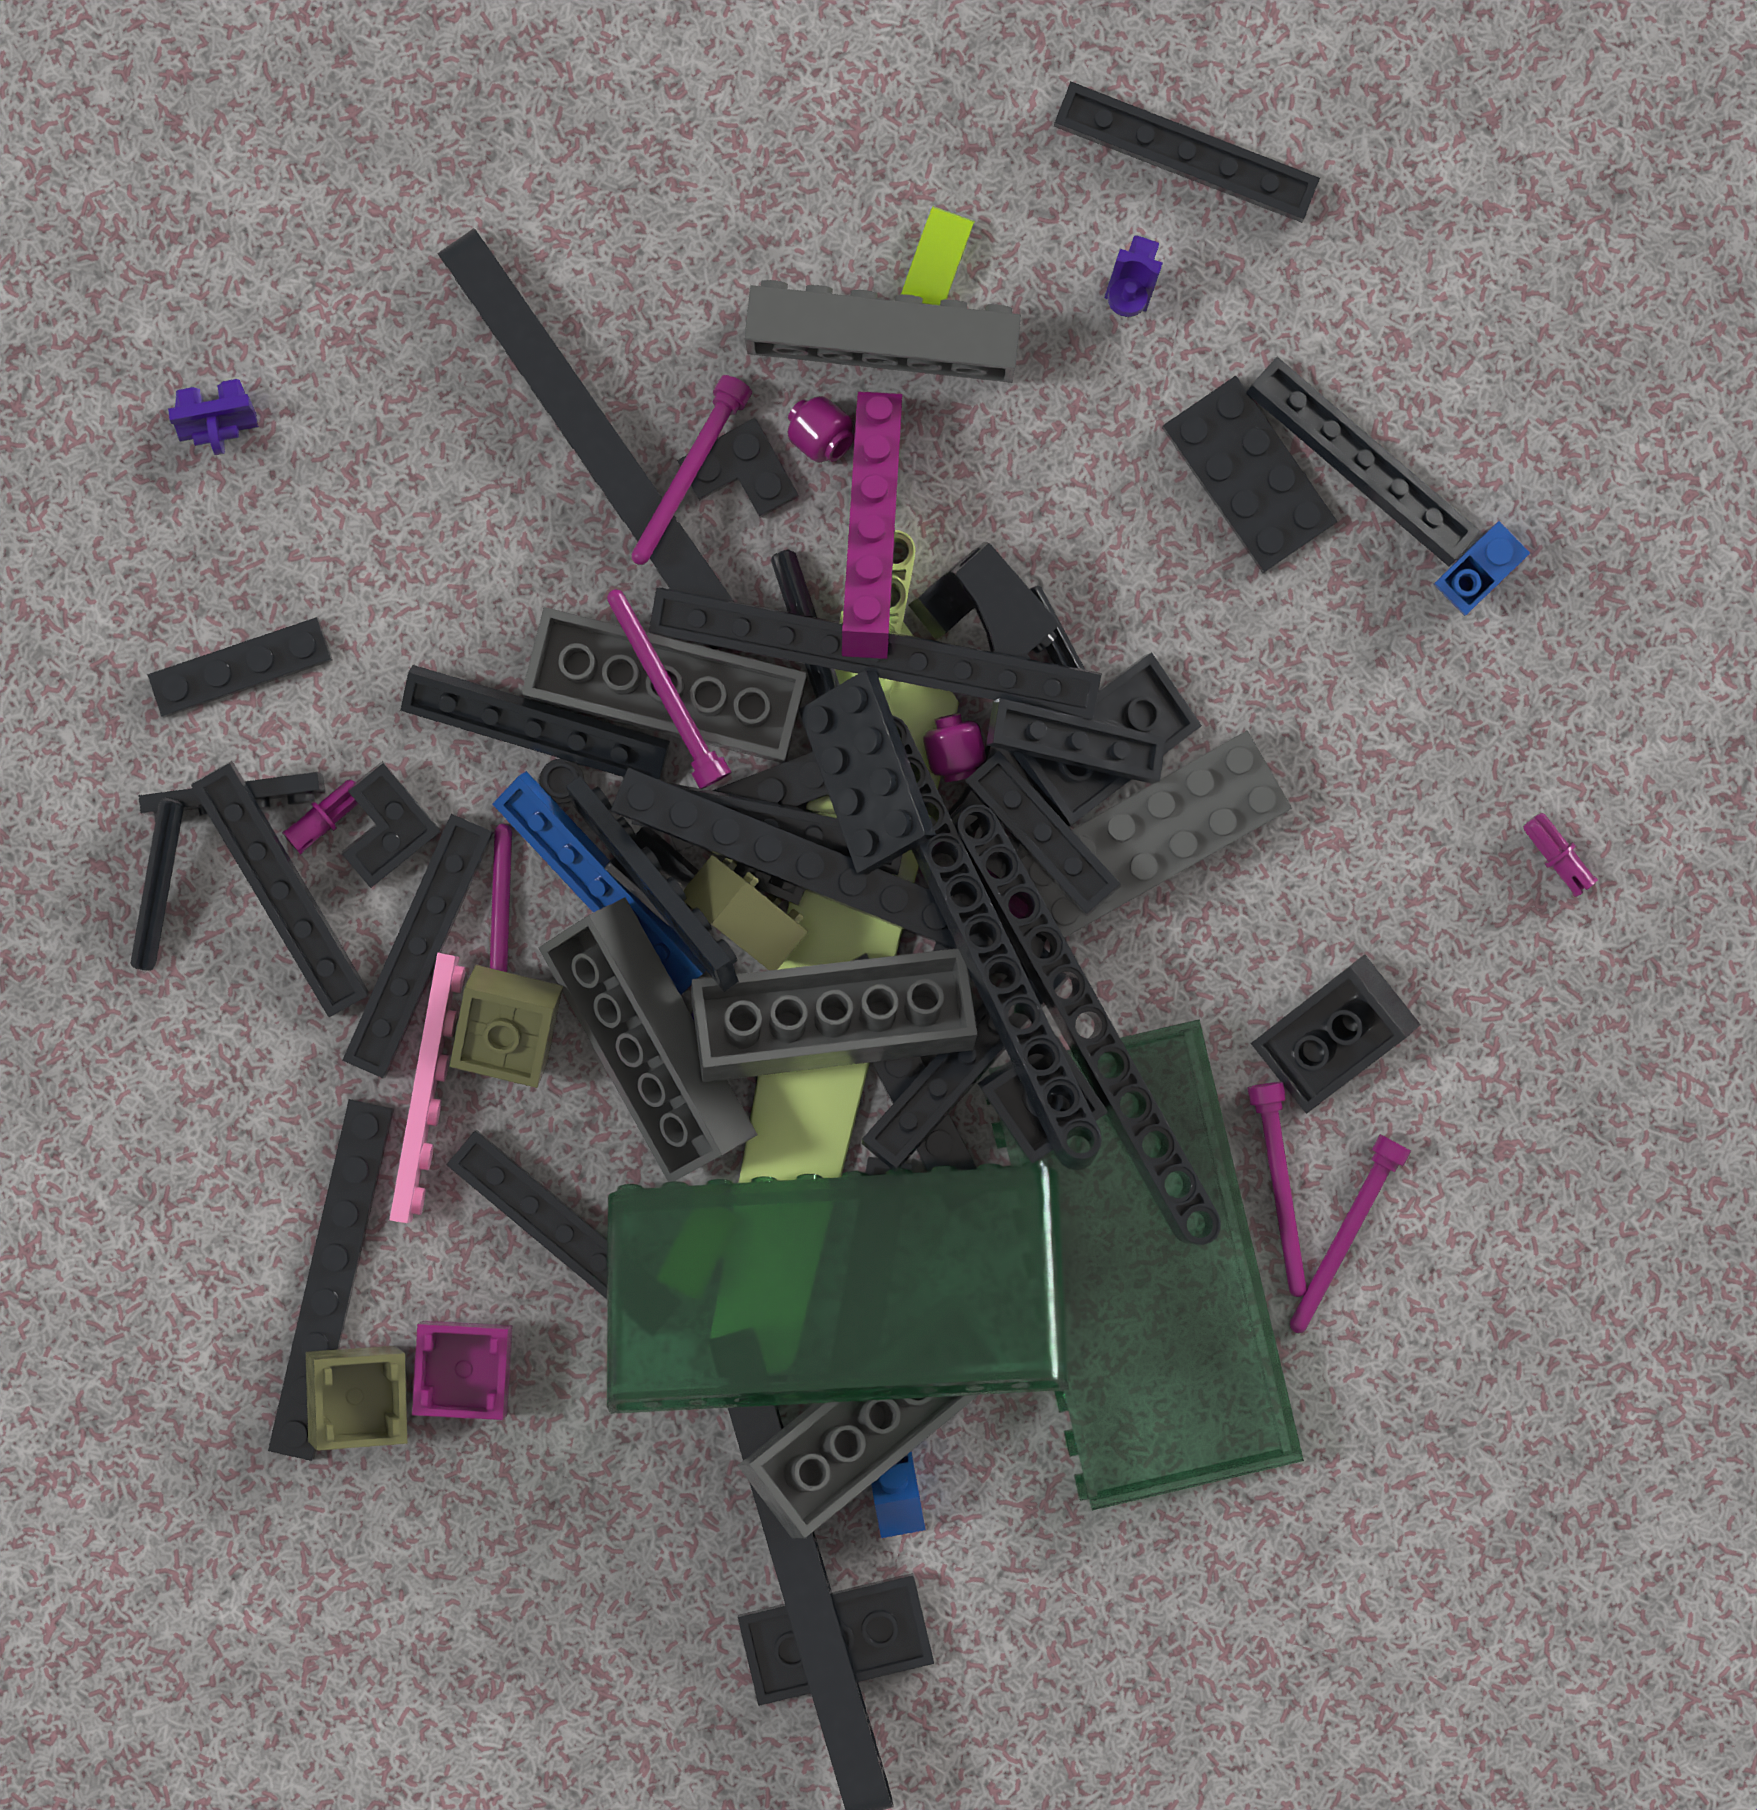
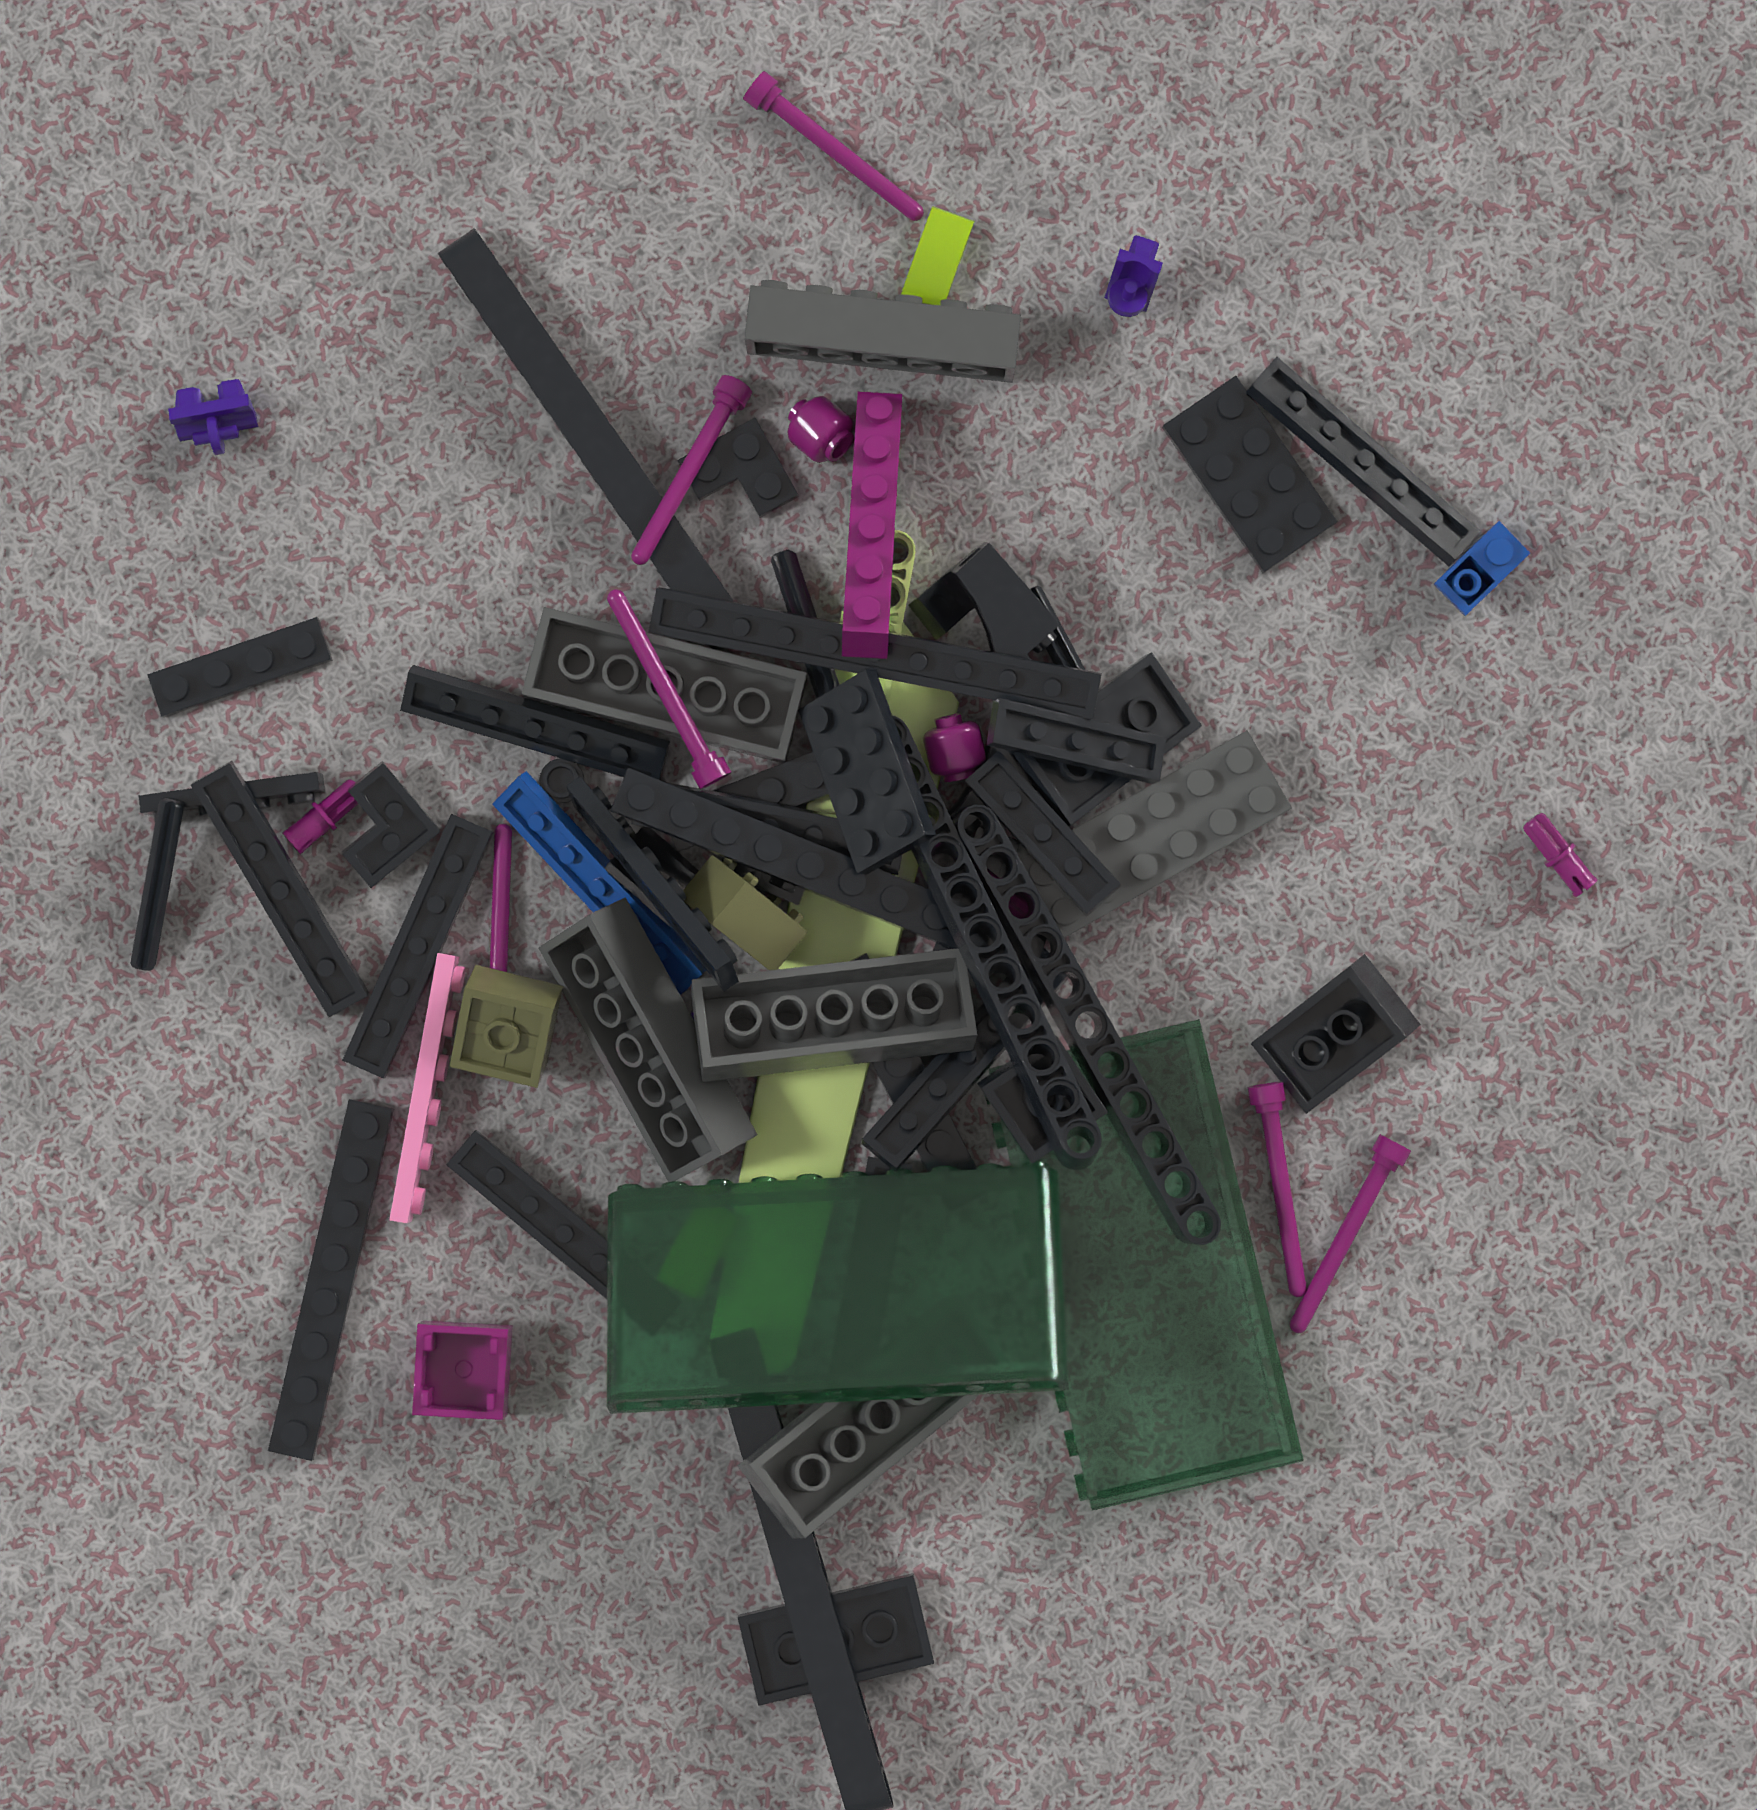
olive container [306,1346,408,1451] -> none
blue slope [871,1451,926,1538] -> none
black plate [1054,81,1320,223] -> none
none -> magenta piece [743,71,924,221]

